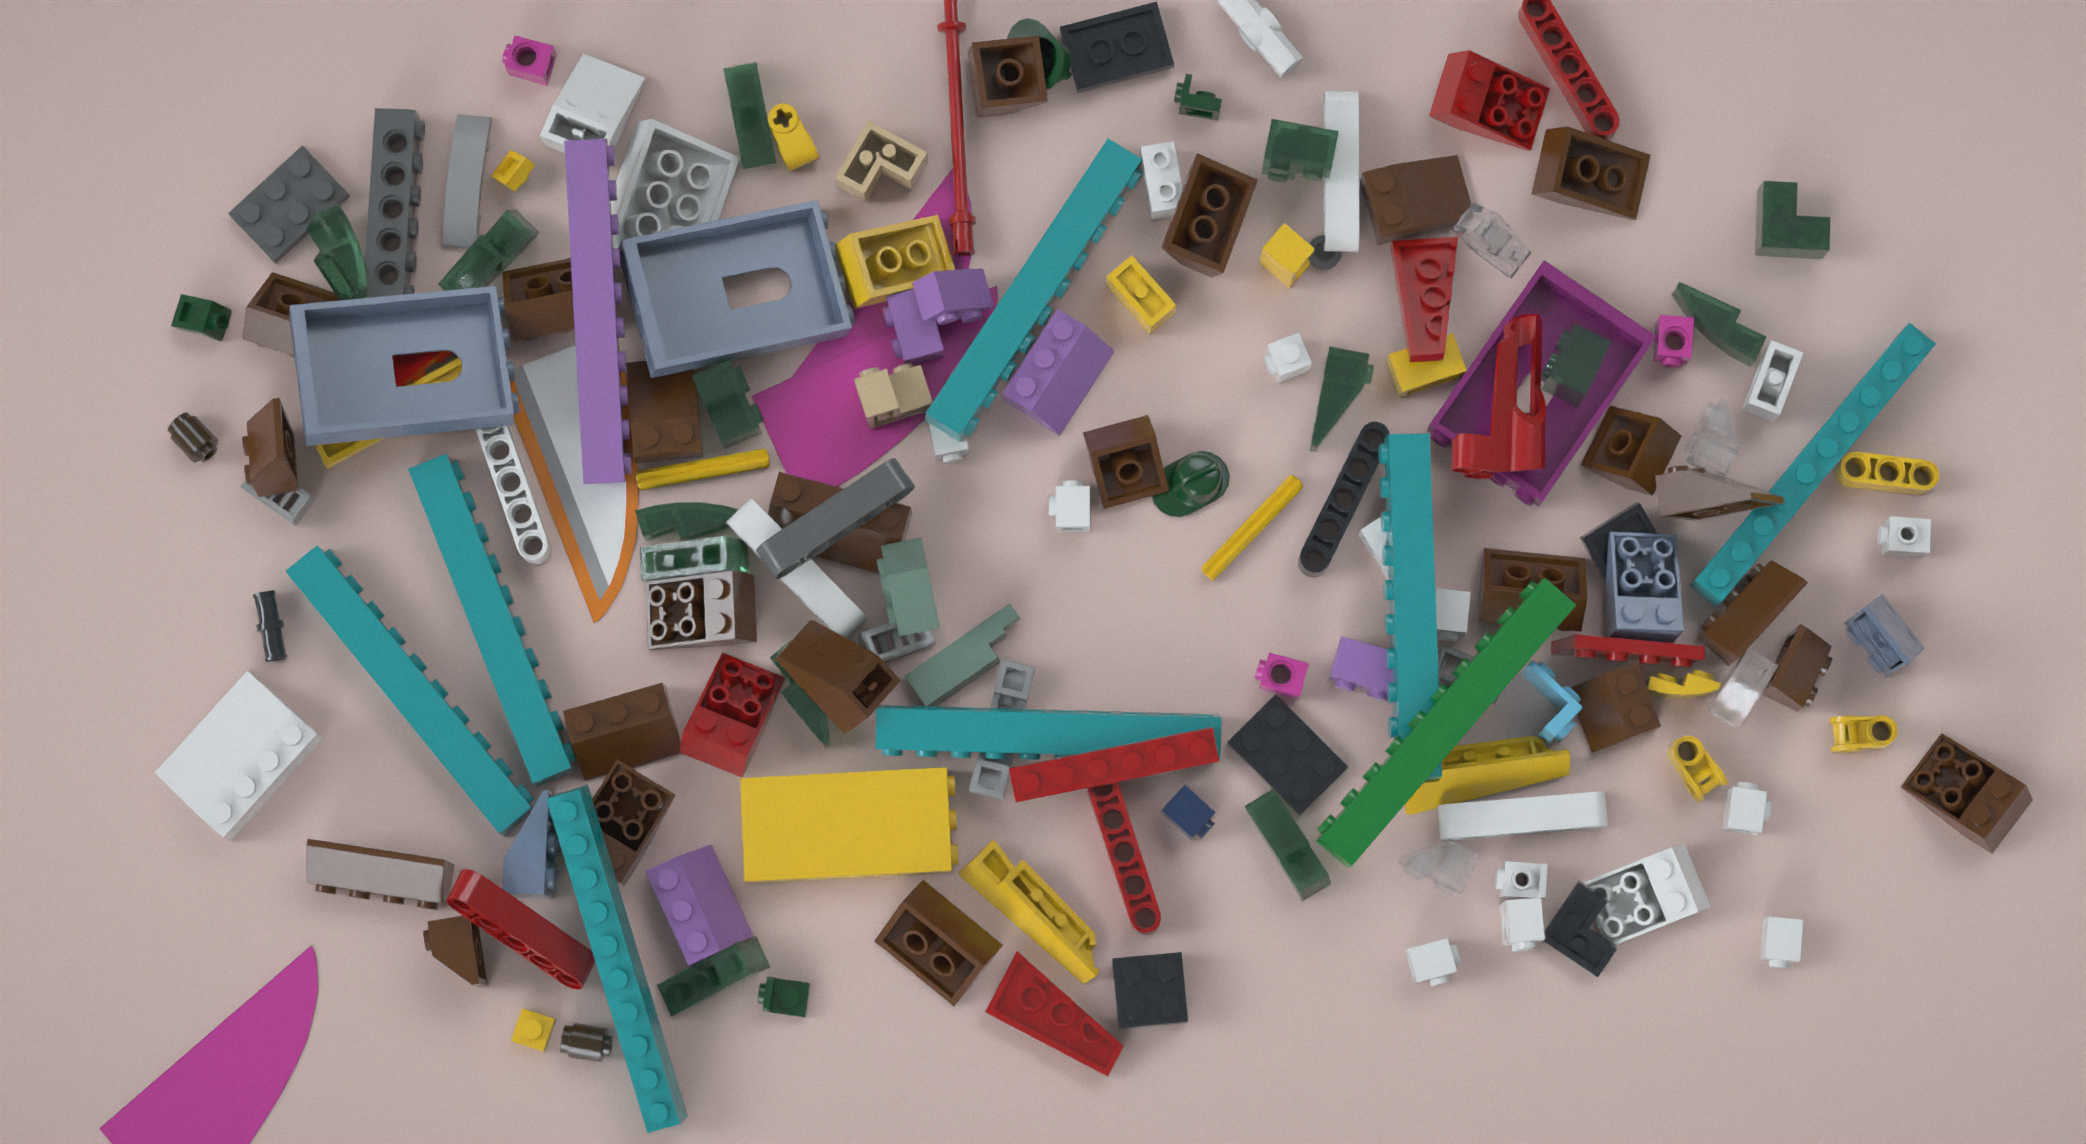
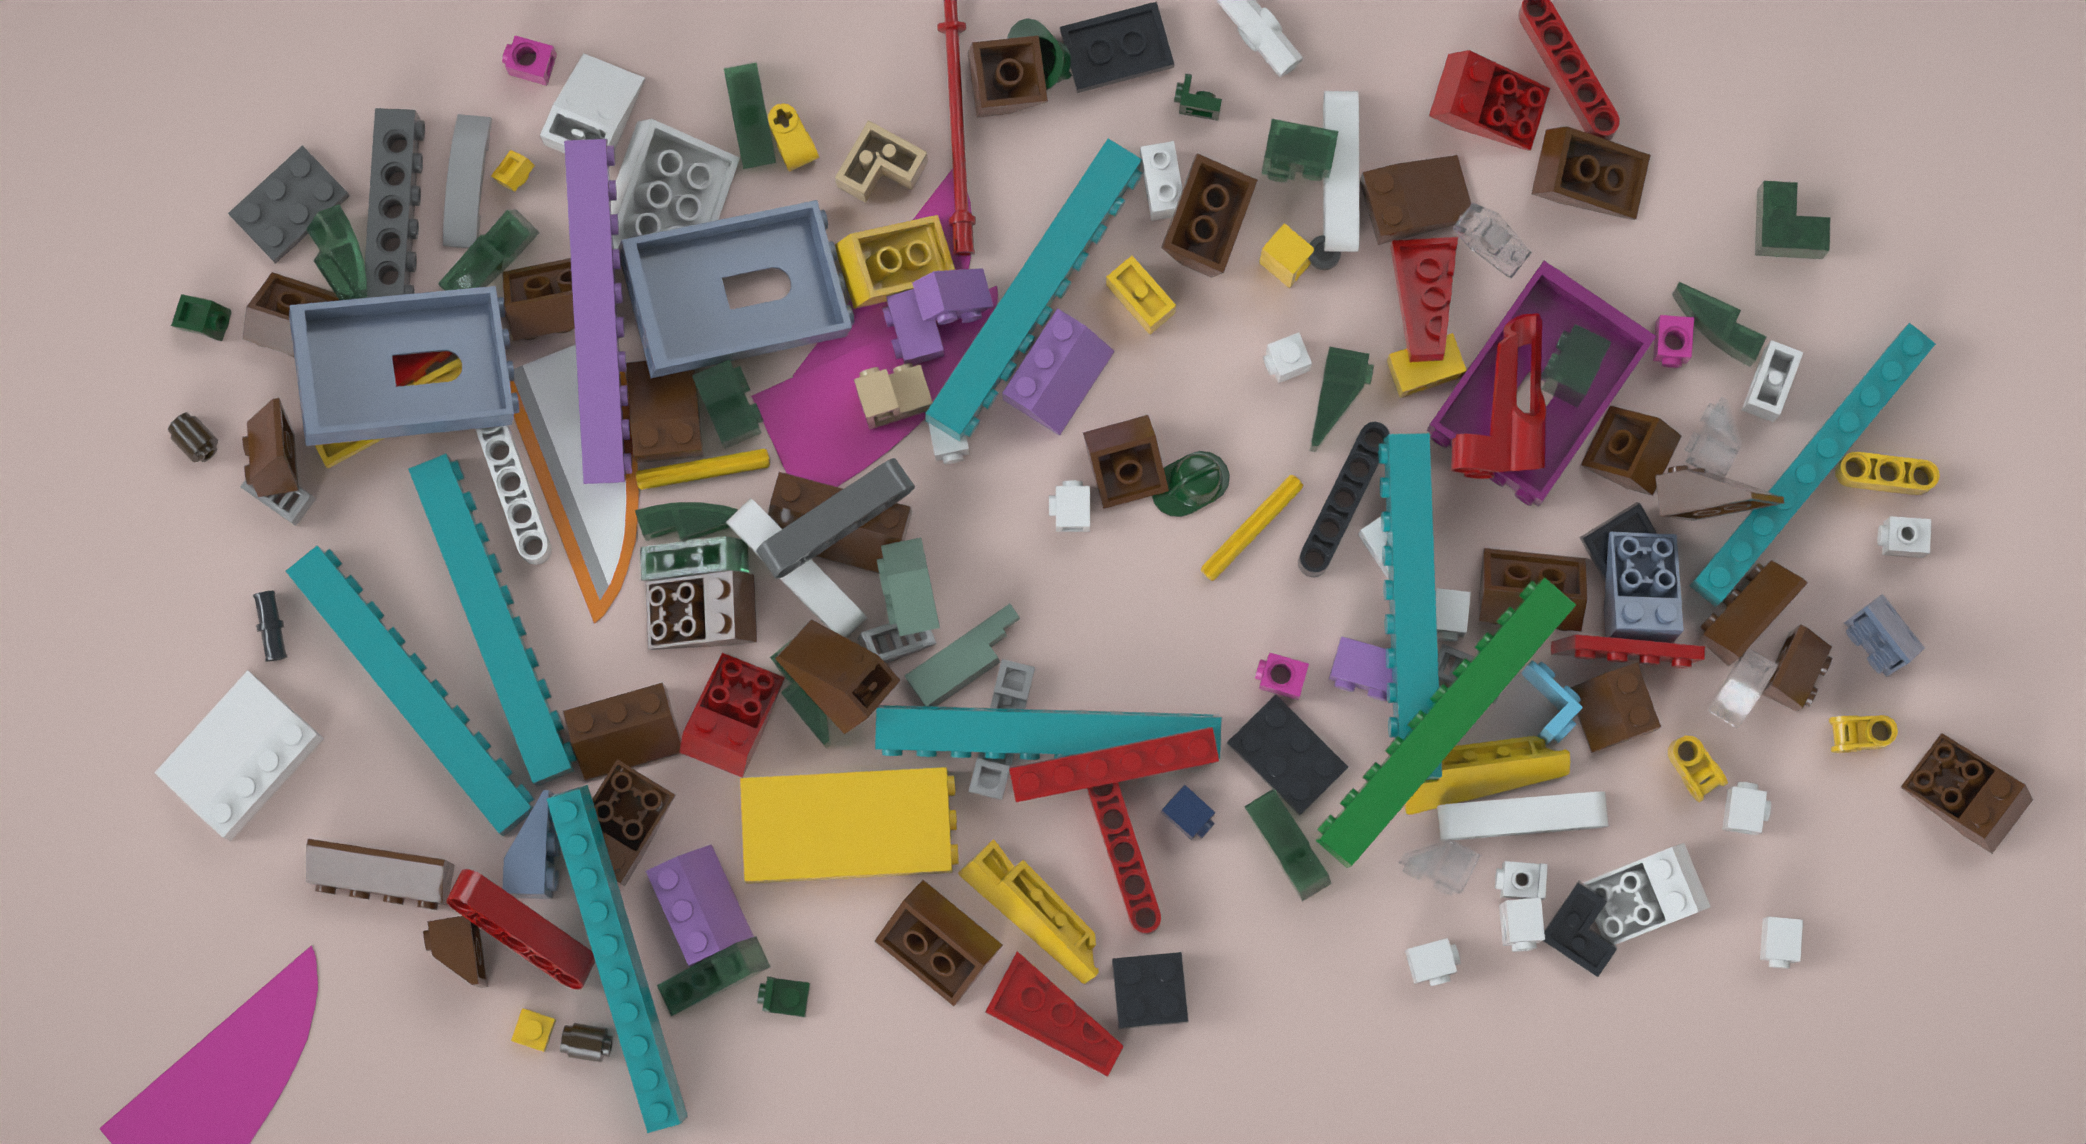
yellow slope [1645,670,1721,699] -> none

